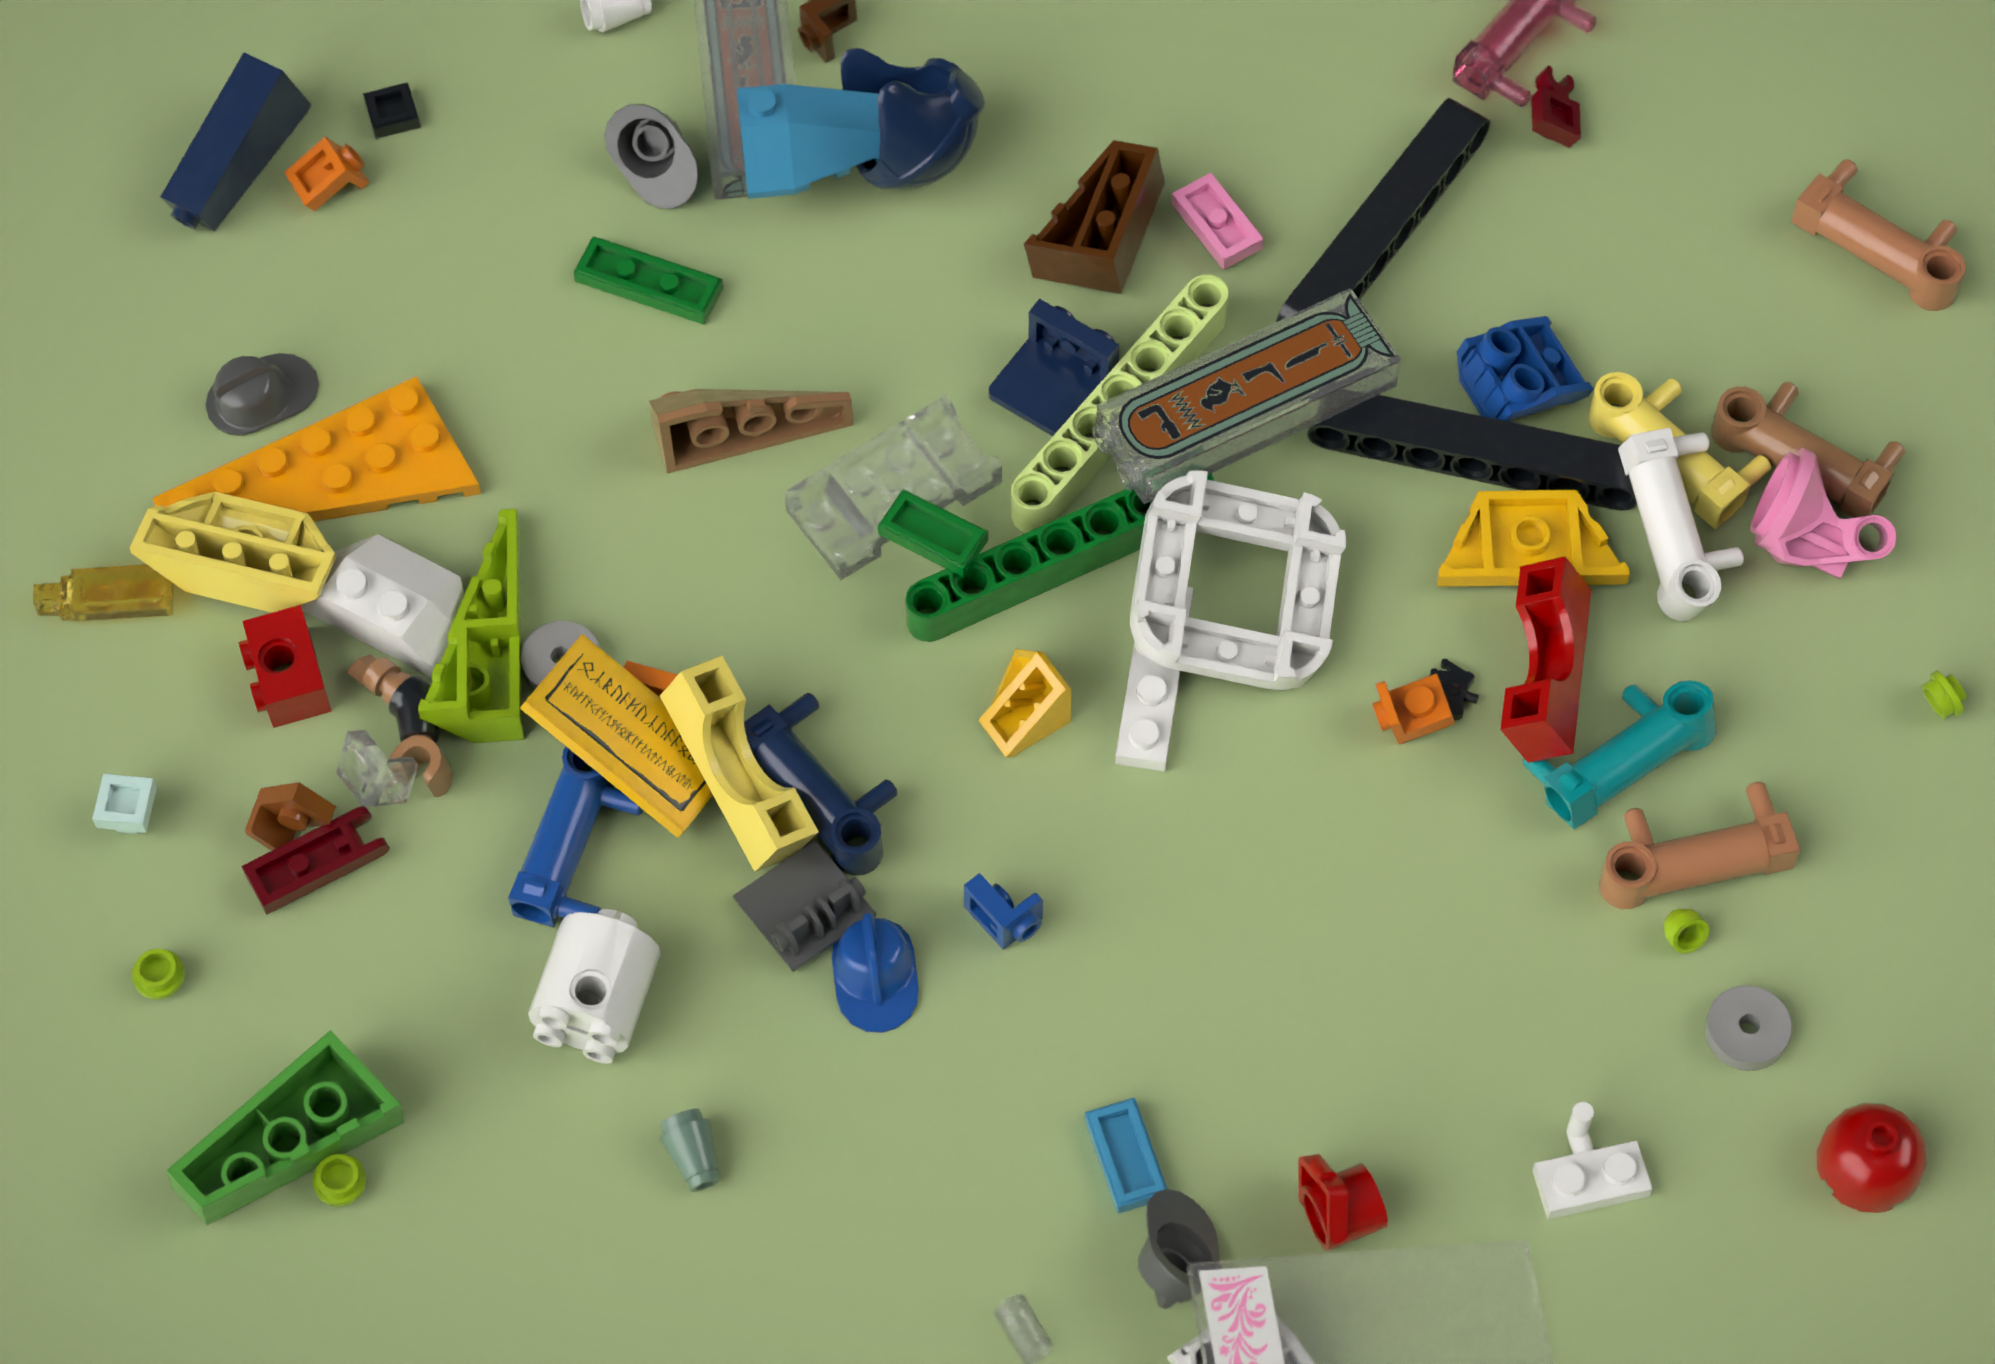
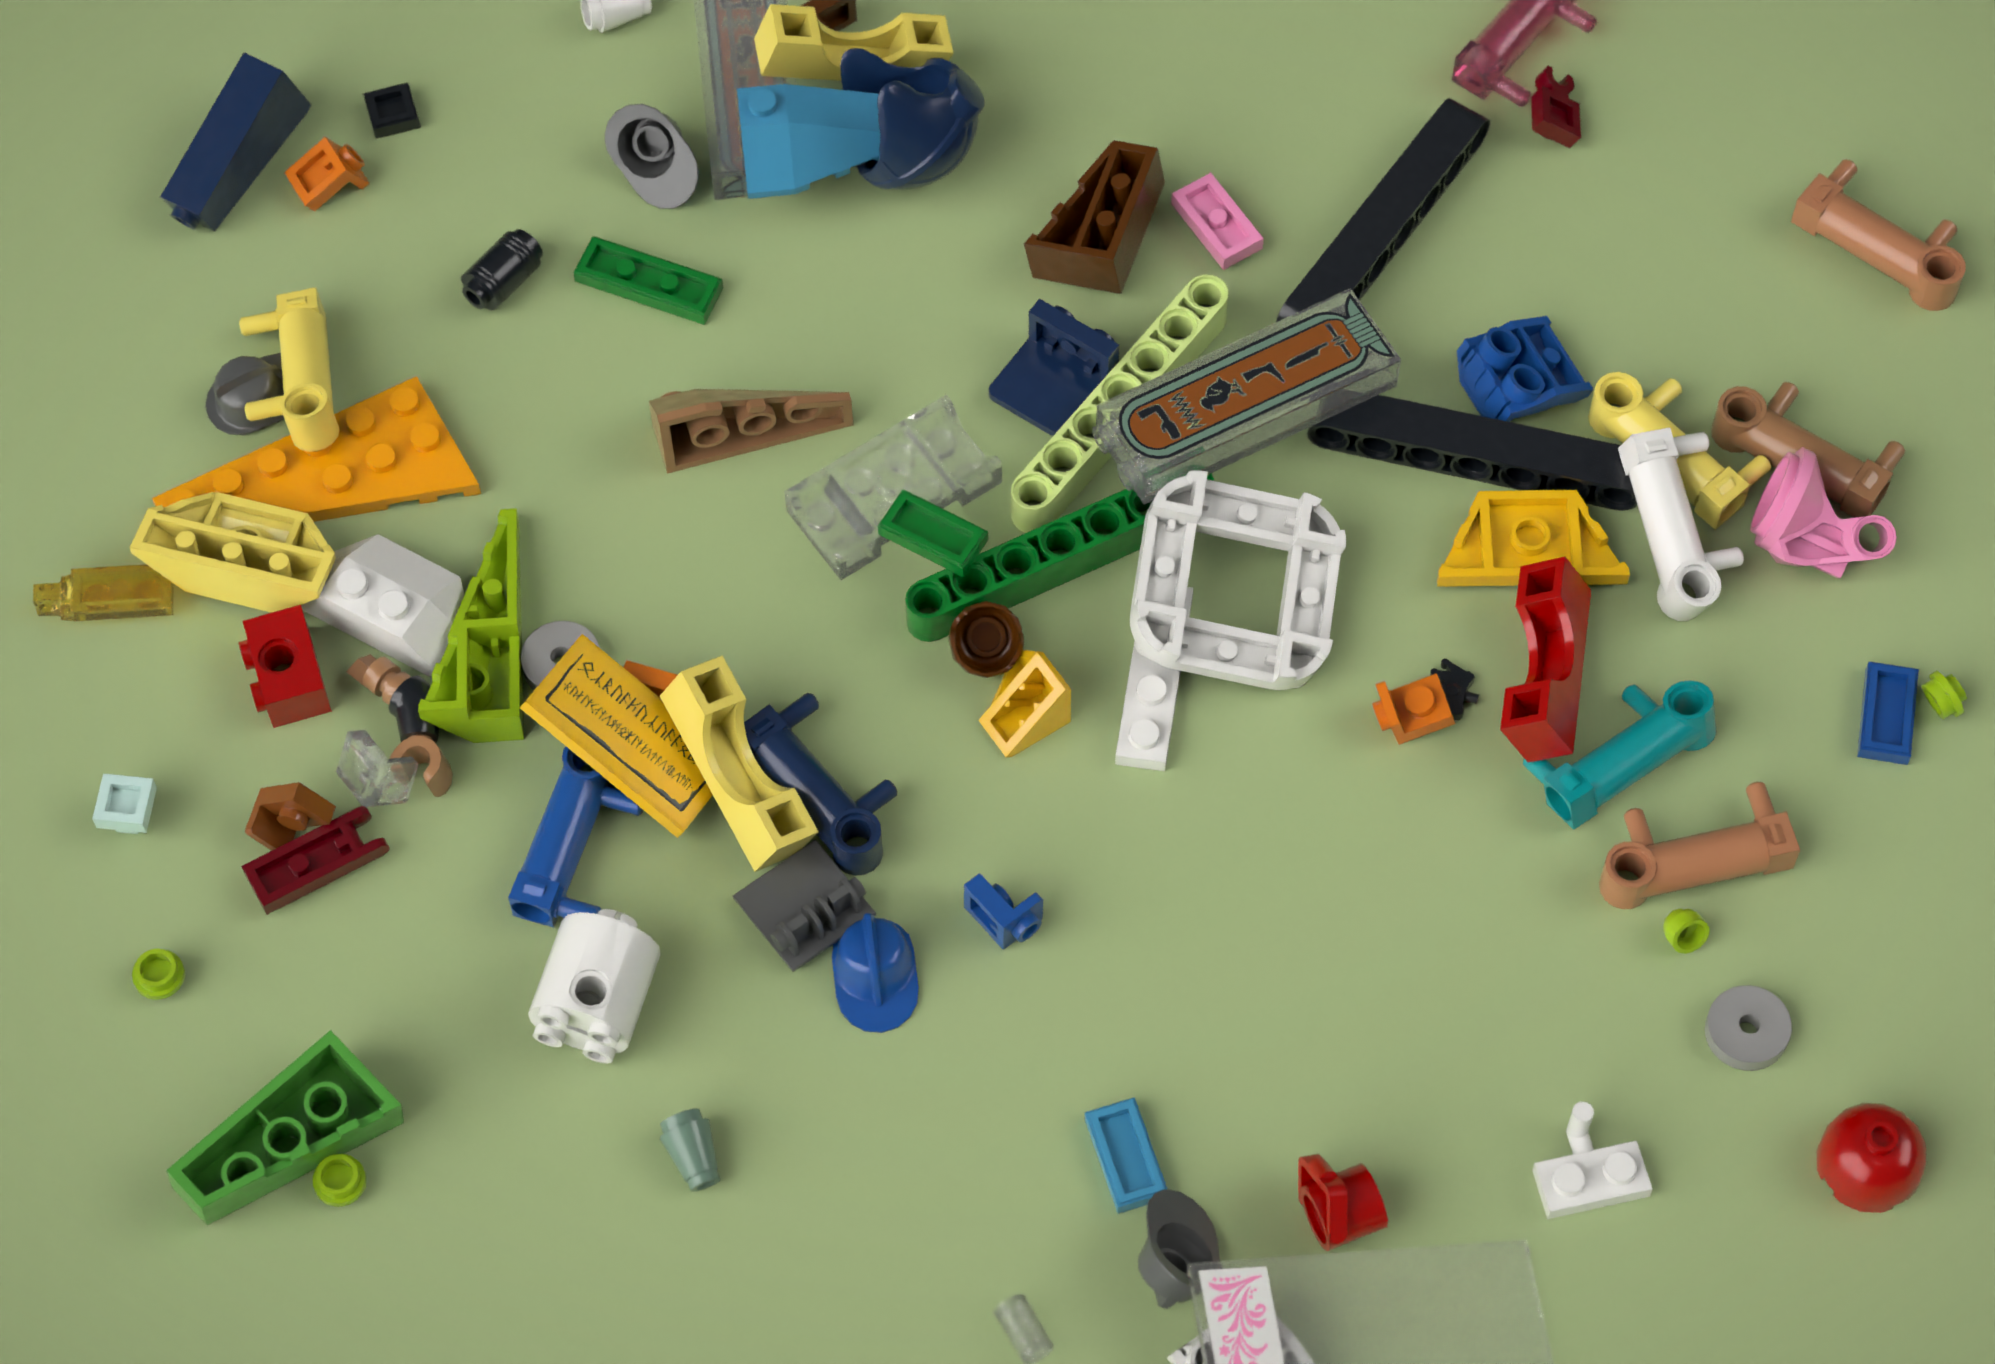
none -> light yellow piece [239,287,339,452]
none -> black head [461,229,543,310]
none -> light yellow arch [754,4,953,81]
none -> reddish brown hair [948,601,1024,678]
none -> blue tile [1857,661,1919,765]

